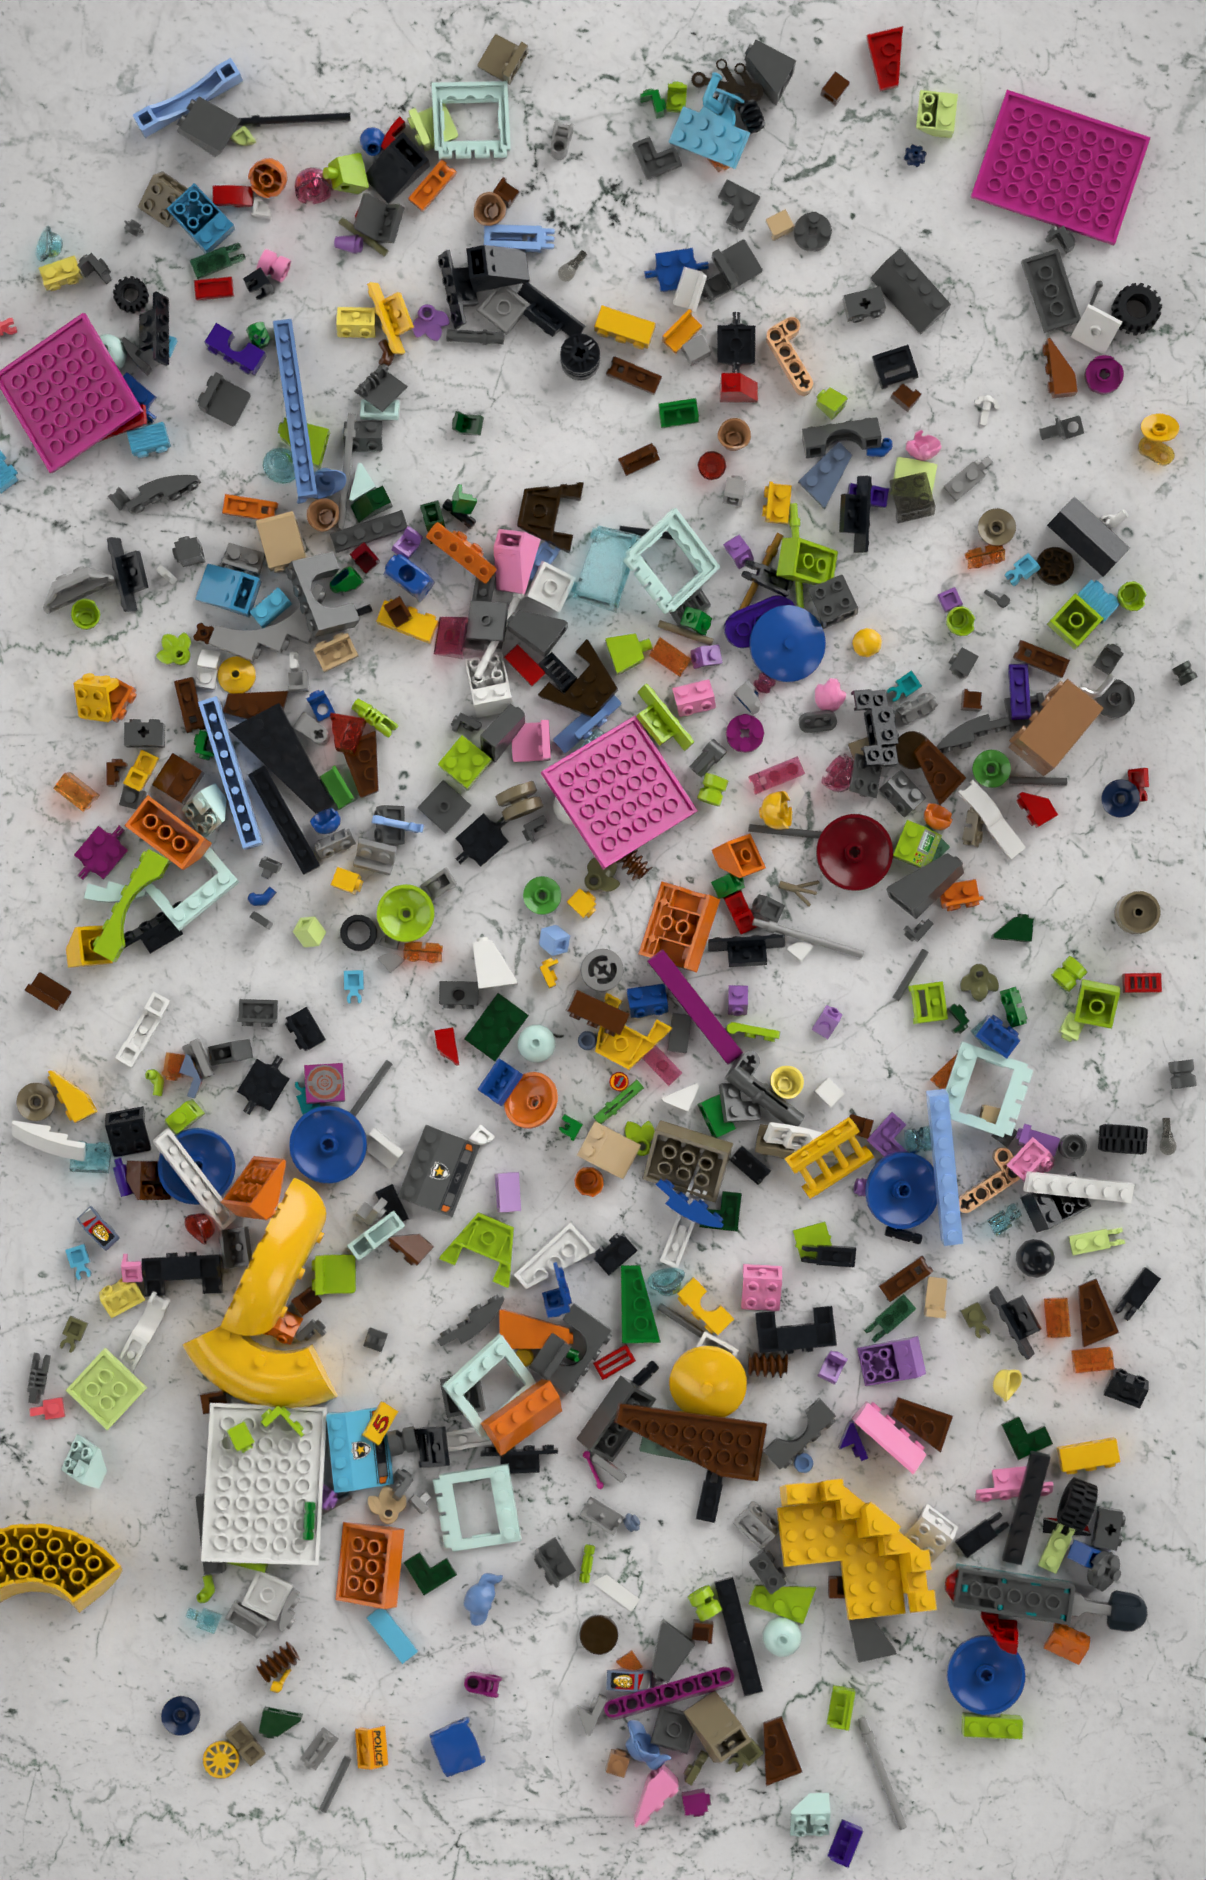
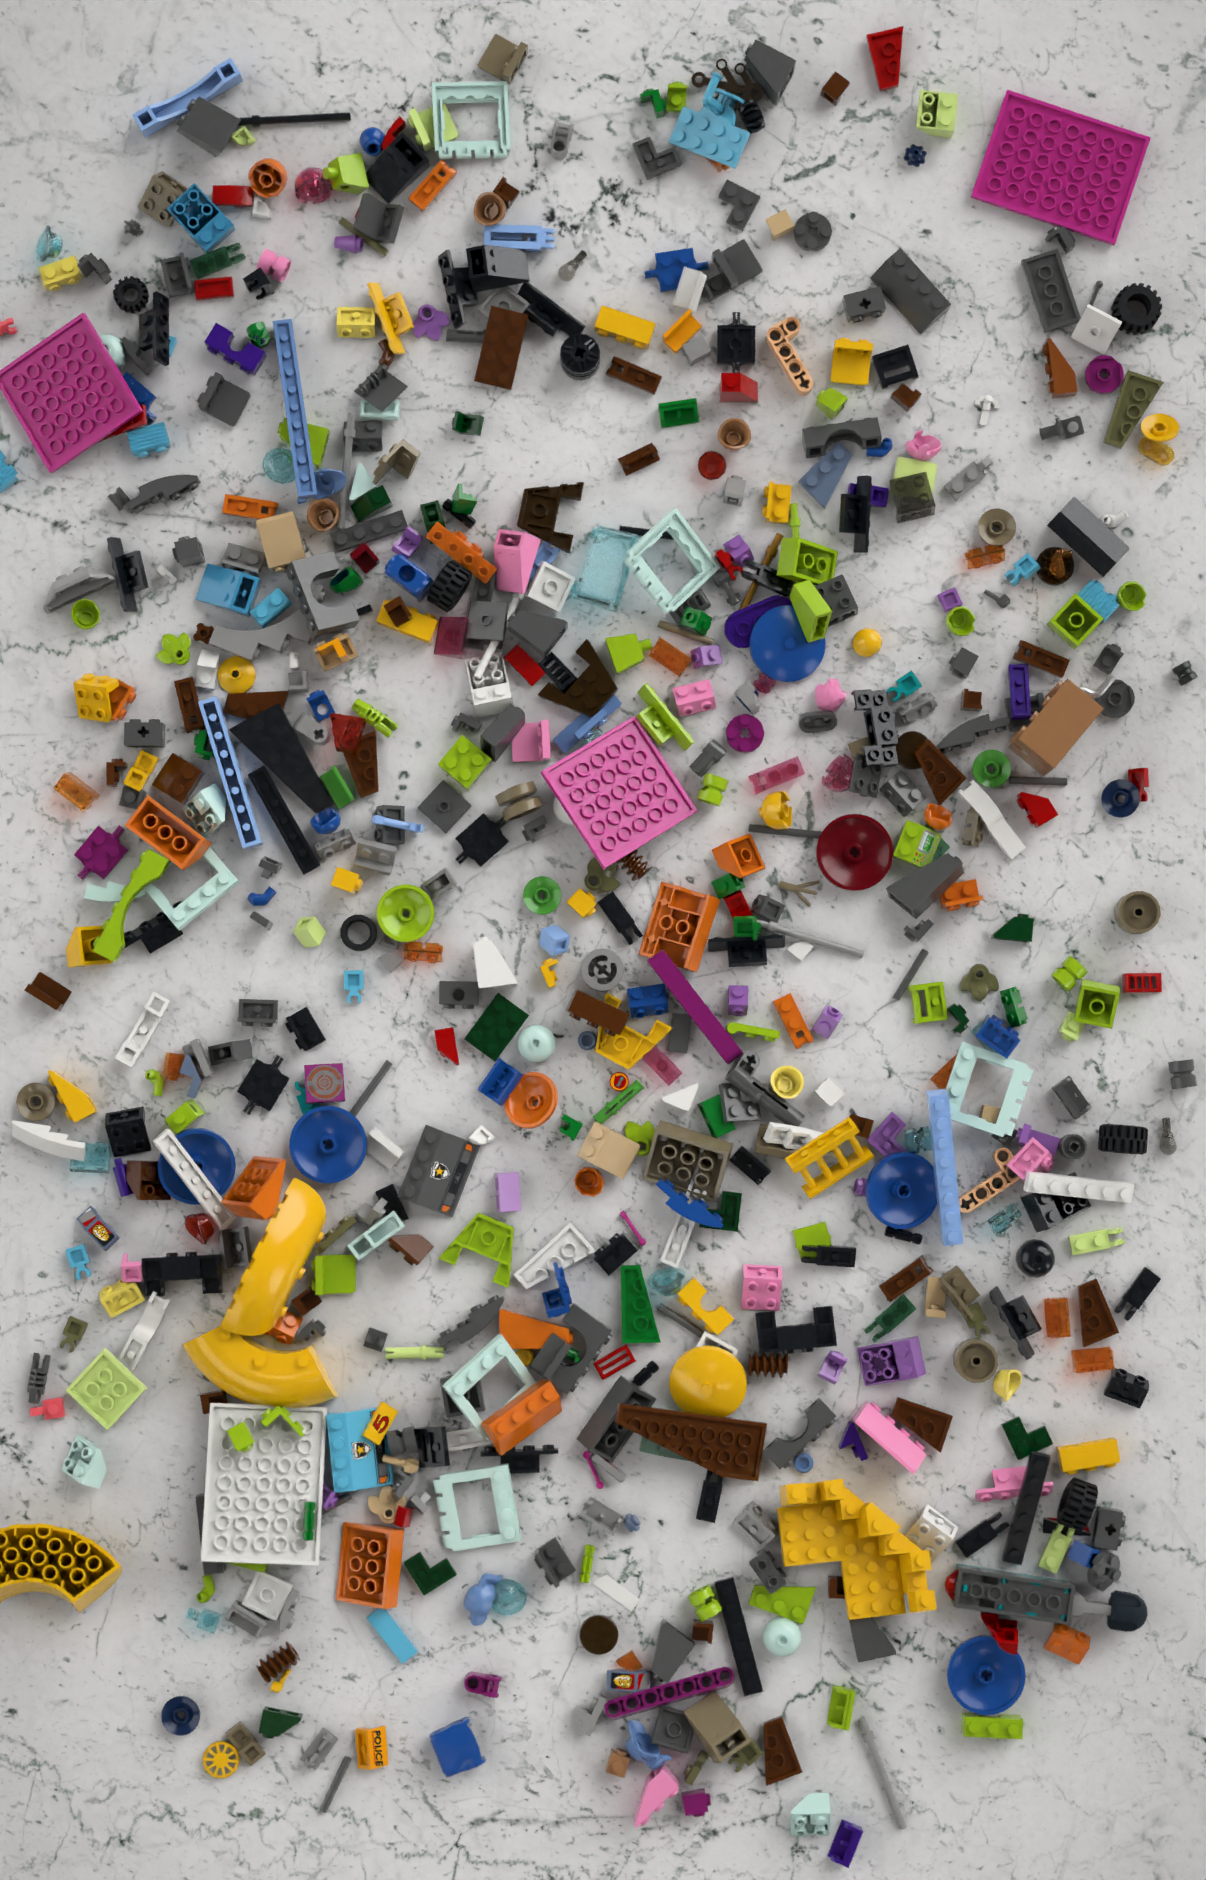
none -> dark grey bracket [160,252,195,298]
none -> olive hinge [315,1215,358,1254]
none -> light orange panel [317,638,349,663]
none -> dark tan bracket [373,439,421,485]
none -> tan bar [382,1454,419,1473]
none -> yellowish green pin [385,1345,444,1360]
none -> red slope [394,1505,414,1528]
none -> black tyre [427,560,472,613]
none -> reddish brown plate [474,306,528,390]
none -> clear light blue hat [491,1579,527,1615]
none -> black hinge [597,891,643,945]
none -> dark pink hinge [620,1210,646,1246]
none -> dark grey bar [713,570,741,606]
none -> red plate [715,549,744,581]
none -> green bracket [733,916,761,940]
none -> orange plate [773,993,814,1049]
none -> lime slope [790,580,832,643]
none -> yellow bracket [830,337,873,386]
none -> dark tan bracket [939,1265,980,1319]
none -> dark tan wheel [953,1338,998,1383]
none -> clear orange bracket [1050,548,1073,579]
none -> dark grey hinge [1052,1076,1091,1119]
none -> olive wing [1103,370,1164,449]

